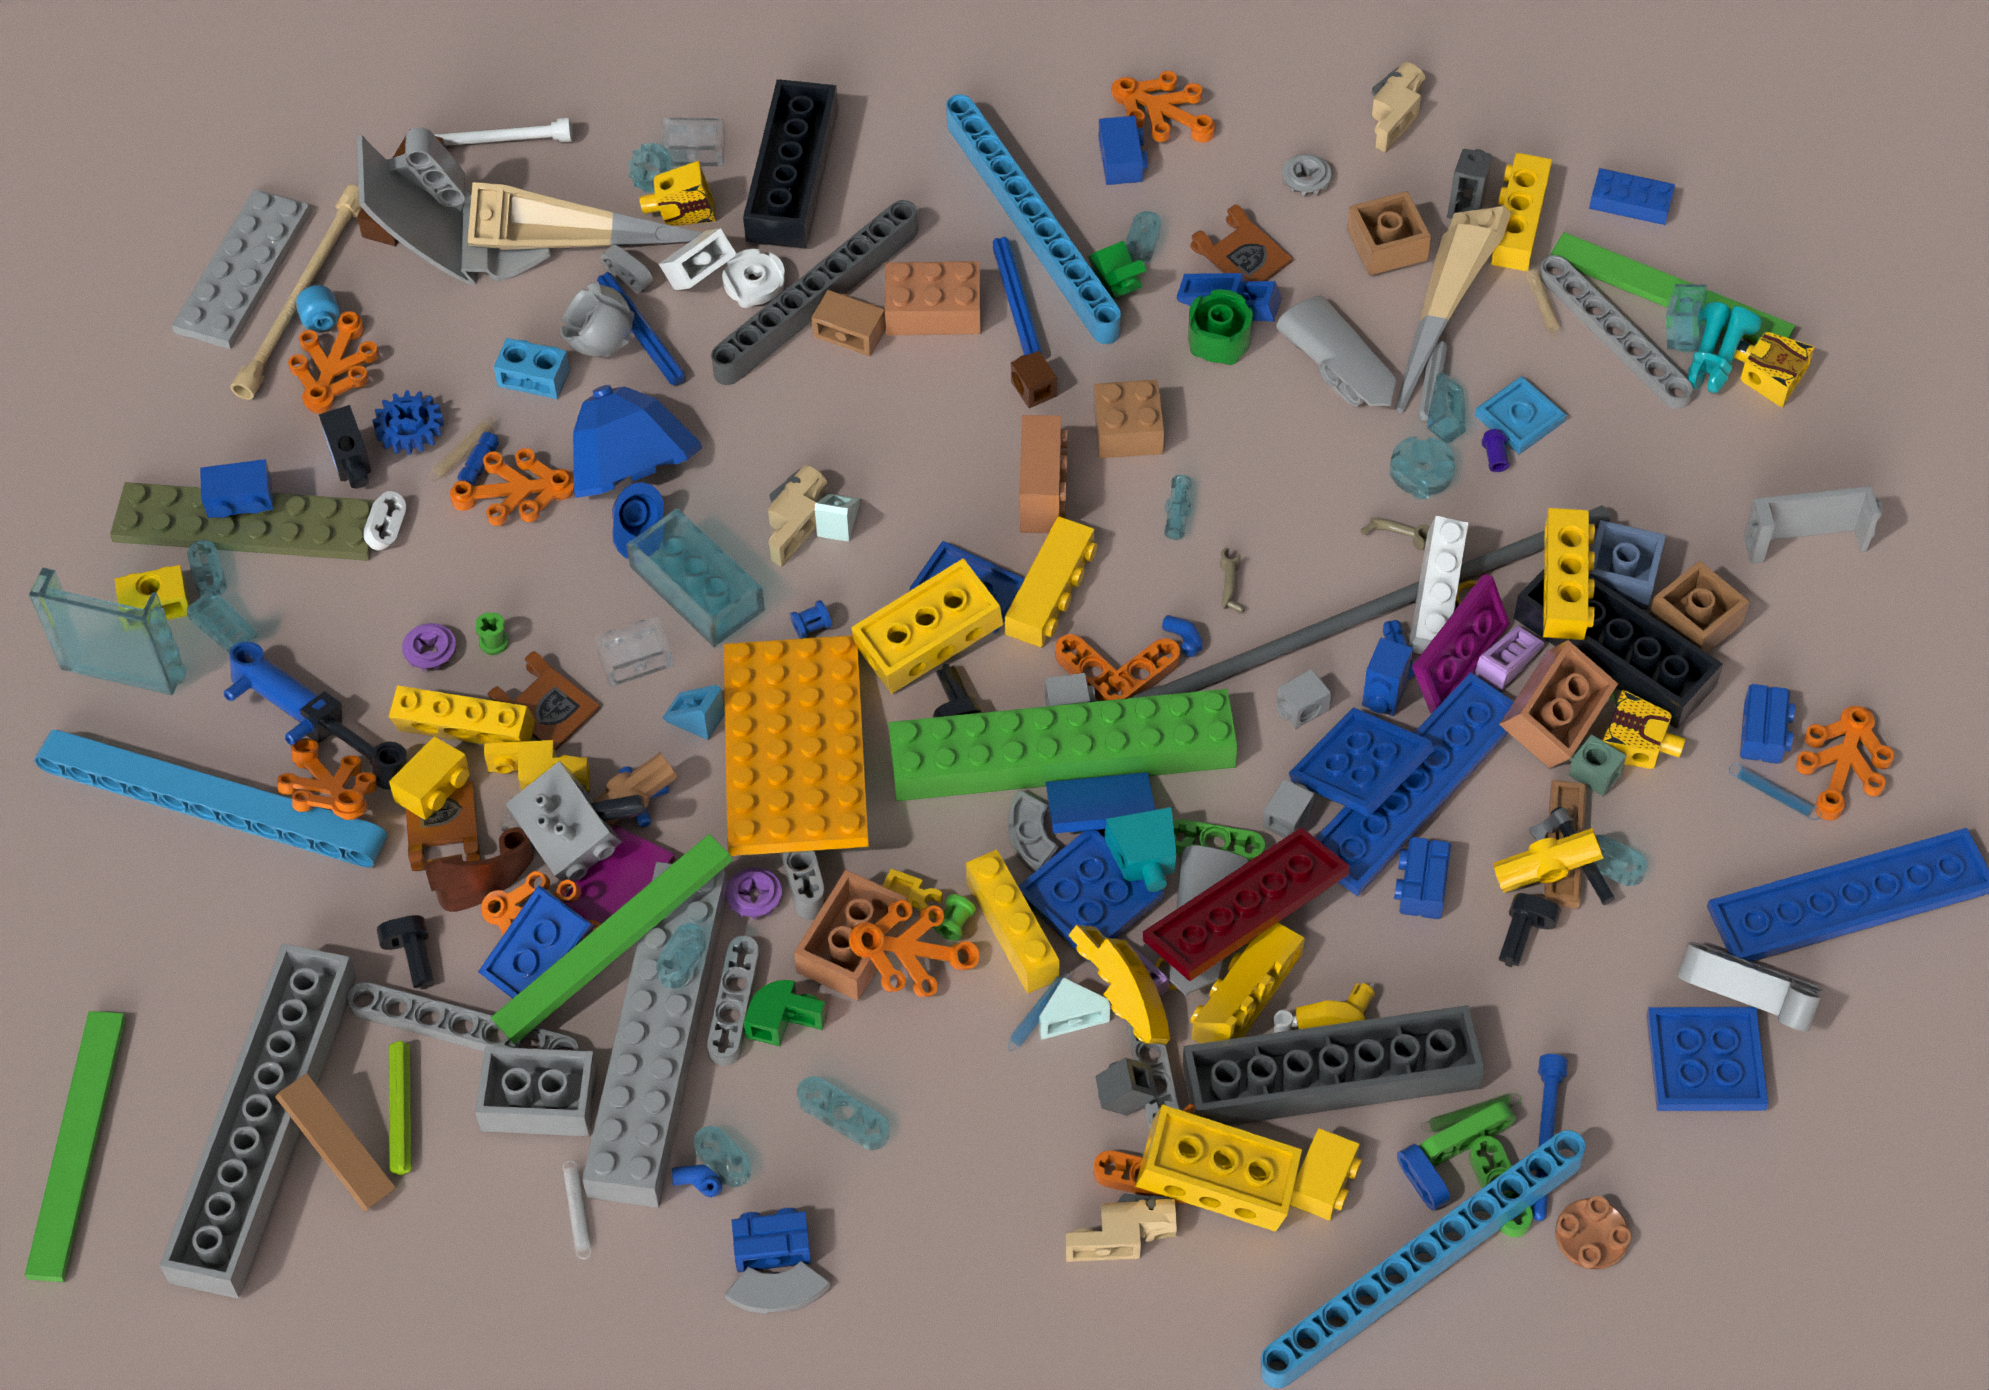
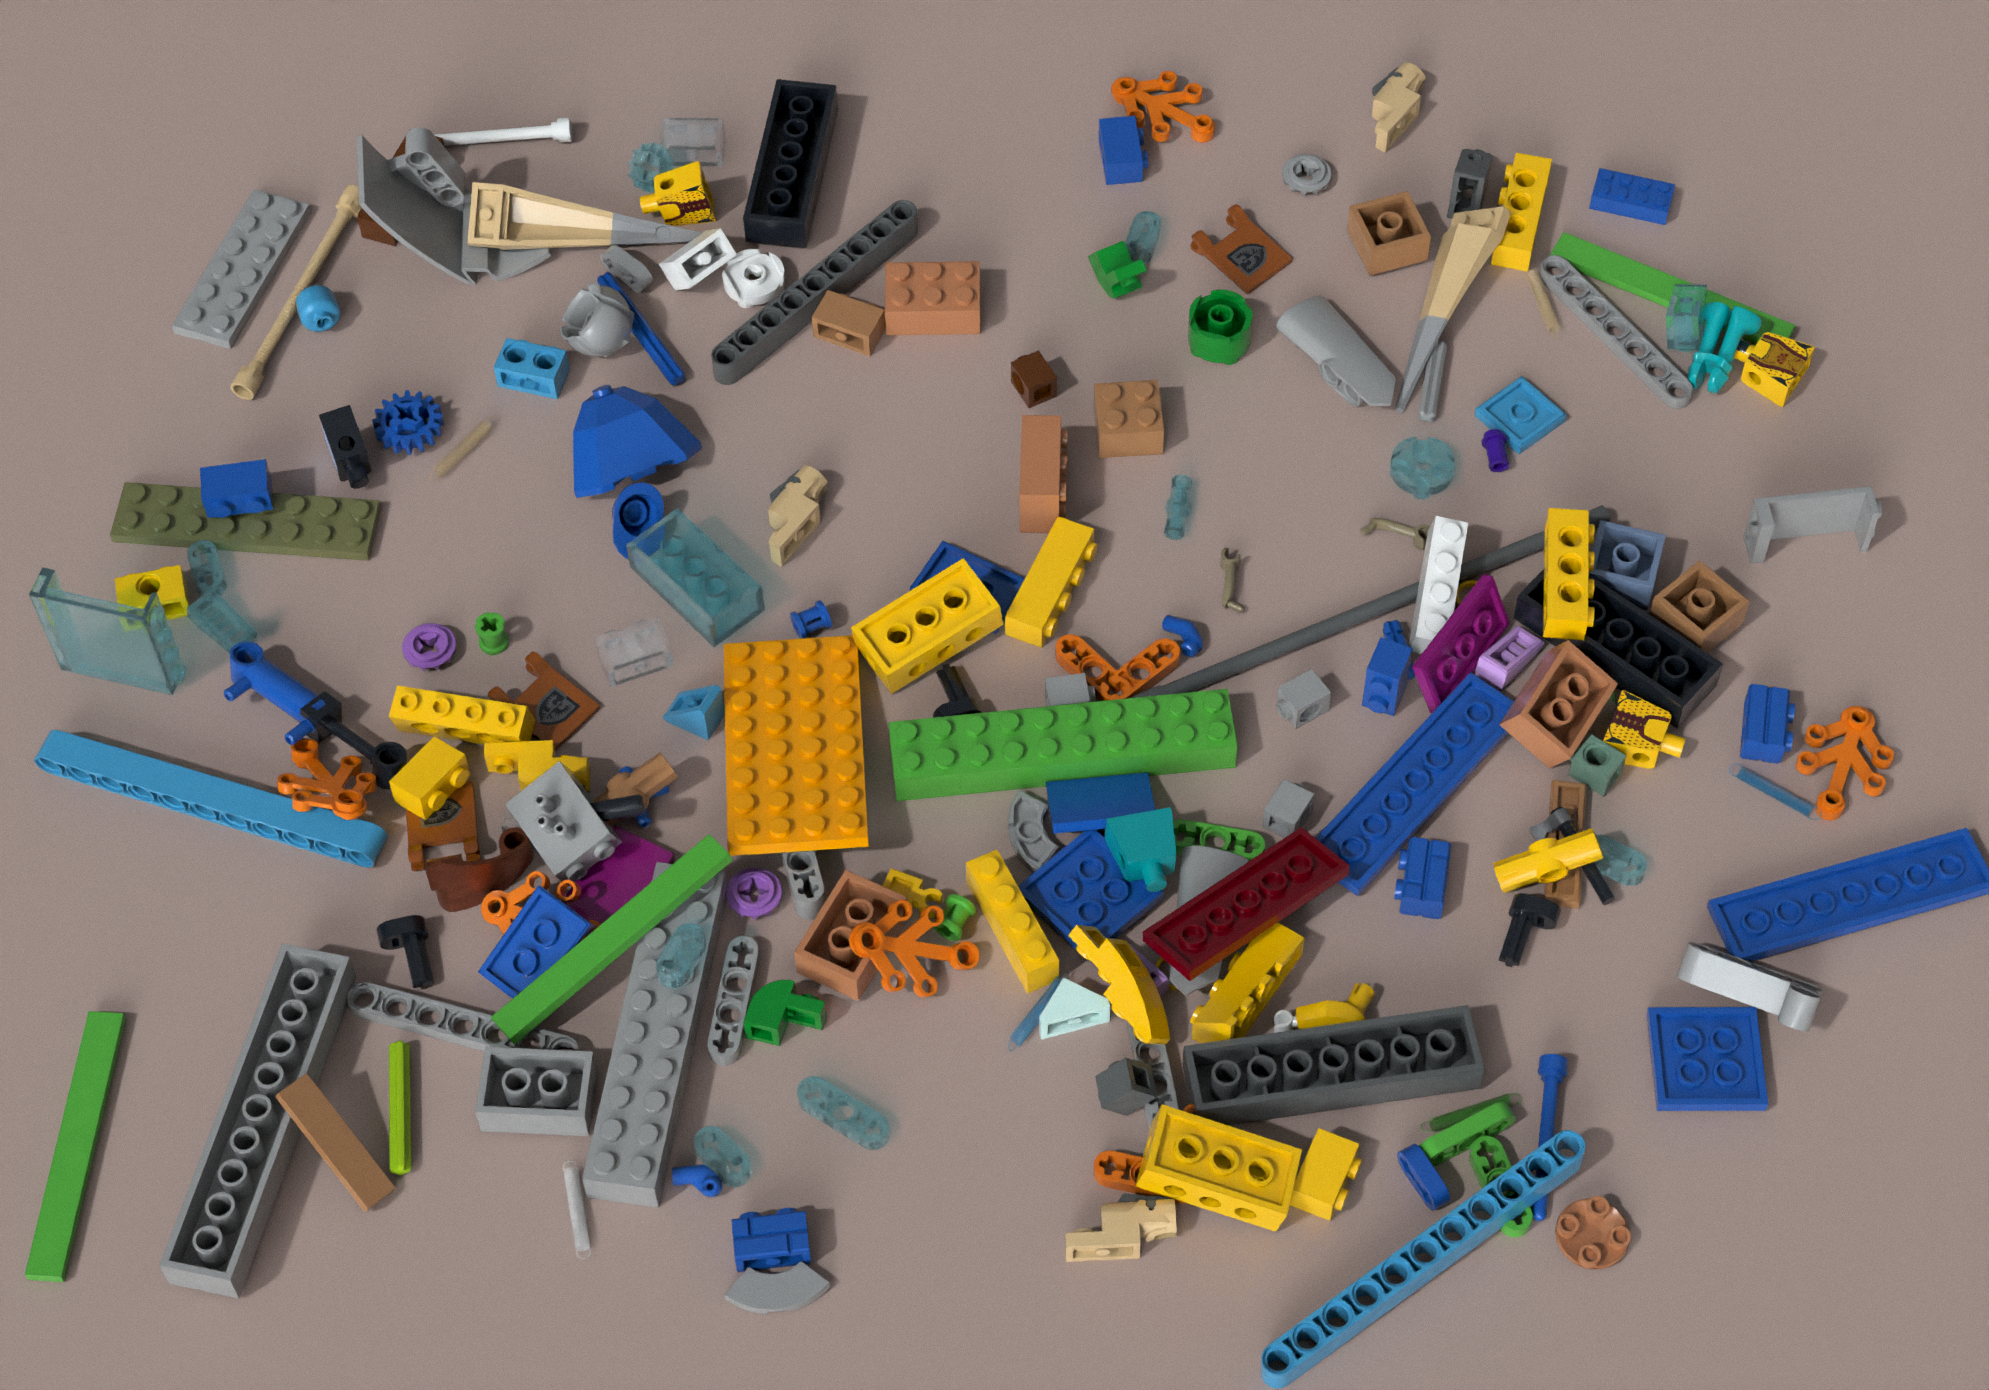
orange plant [288,311,379,414] -> none
white beam [363,491,406,550] -> none
orange plant [450,448,574,526] -> none
blue axle [457,431,499,486] -> none
light aqua slope [815,494,860,542] -> none
dark azure beam [946,94,1121,344] -> none
blue axle [992,237,1042,355] -> none
blue slope [1176,273,1282,322] -> none
blue plate [1289,707,1434,817] -> none
clear light blue slope [1427,372,1466,443] -> none

